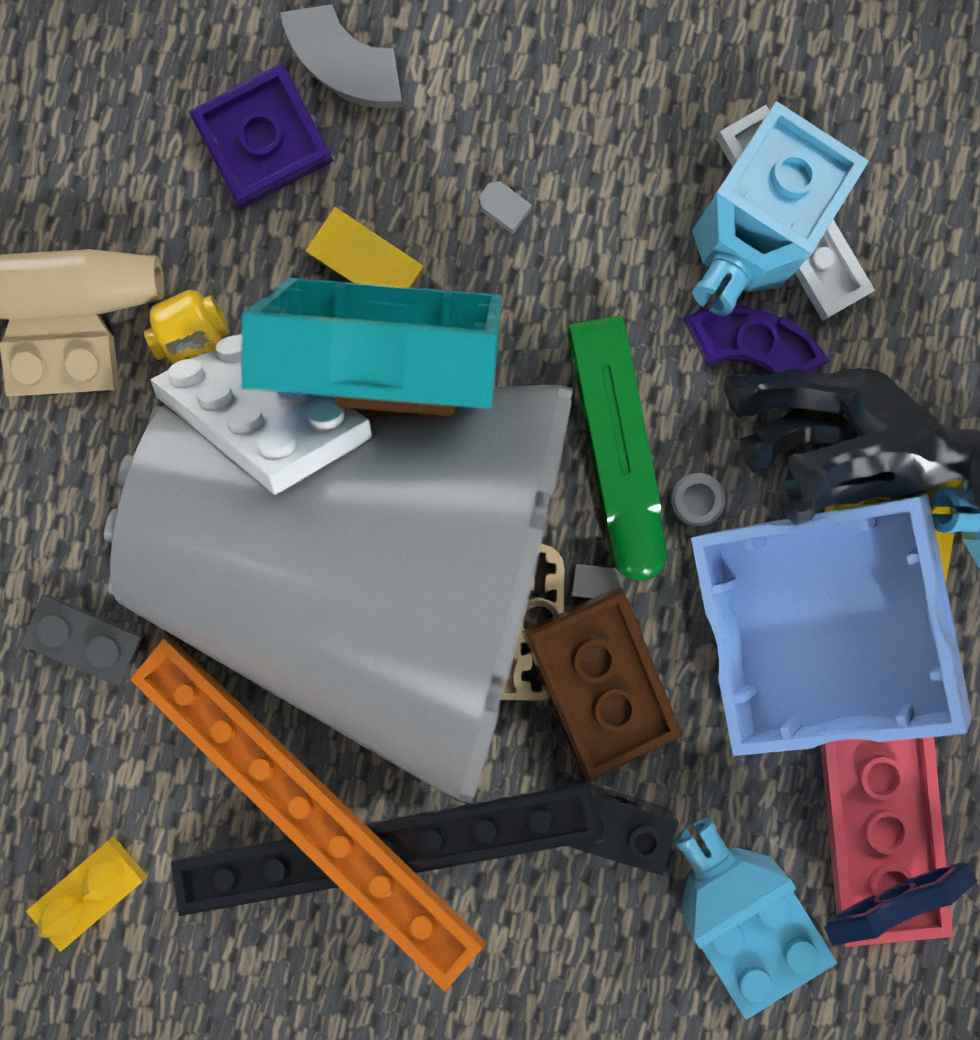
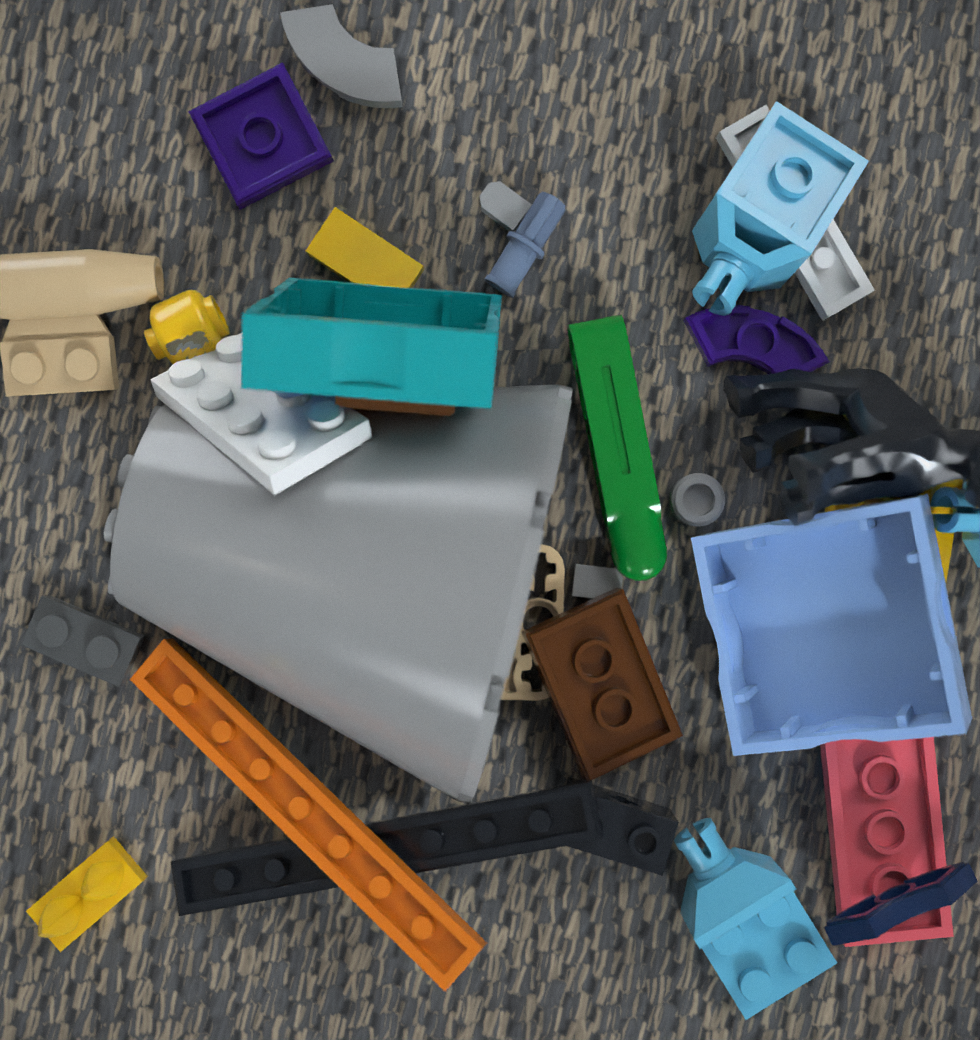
none -> sand blue axle [485,192,566,298]

